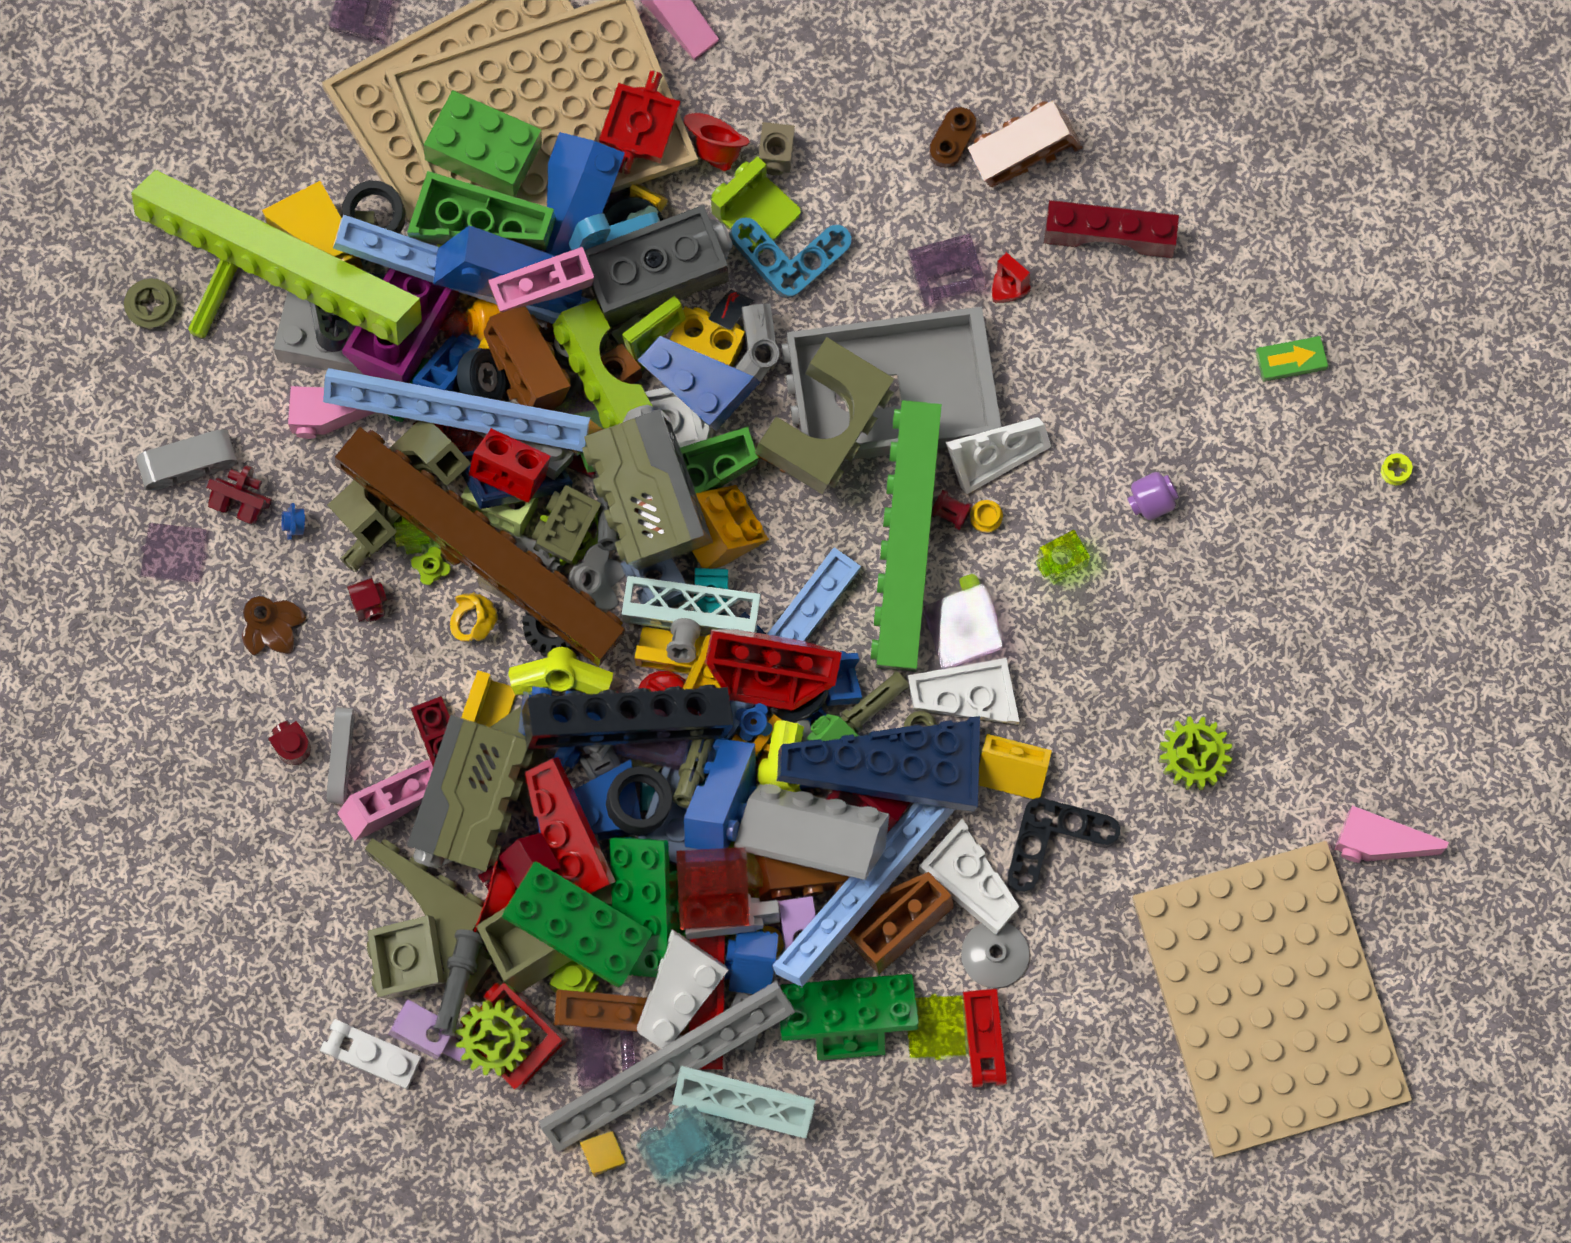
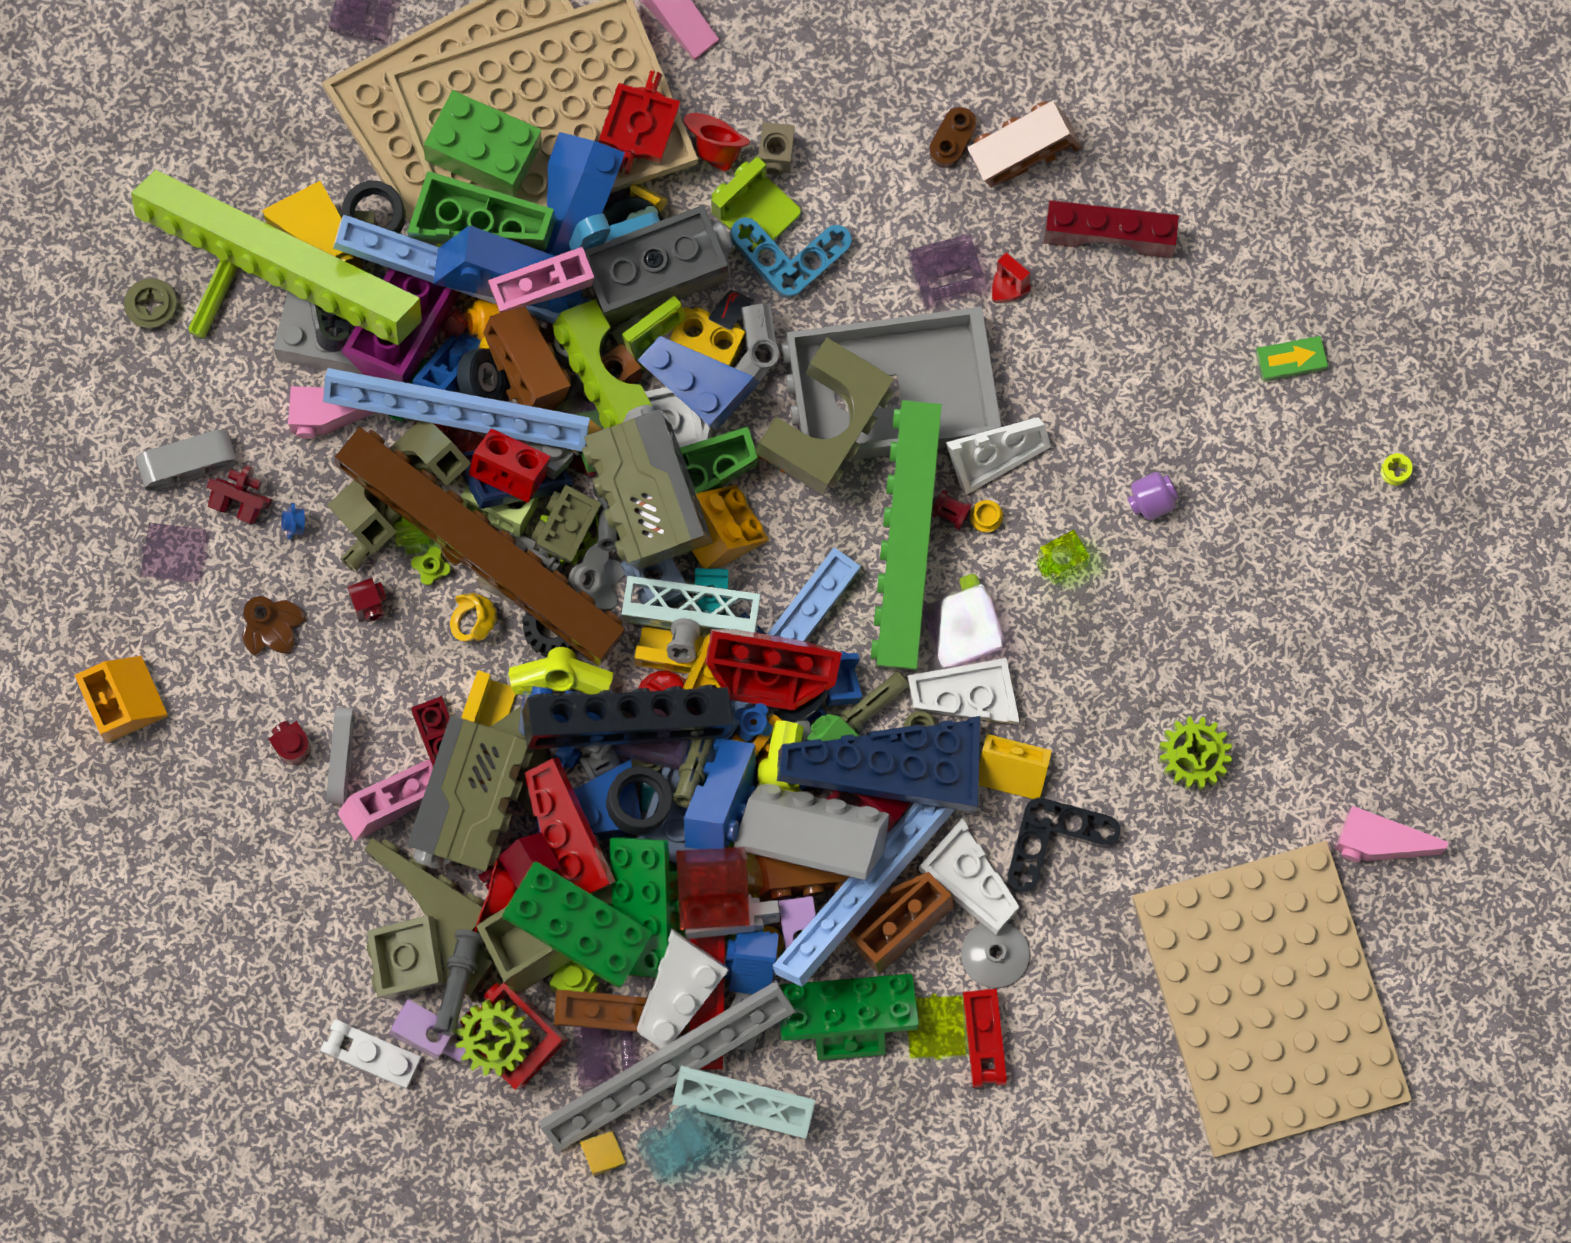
none -> light orange slope [74,655,168,744]

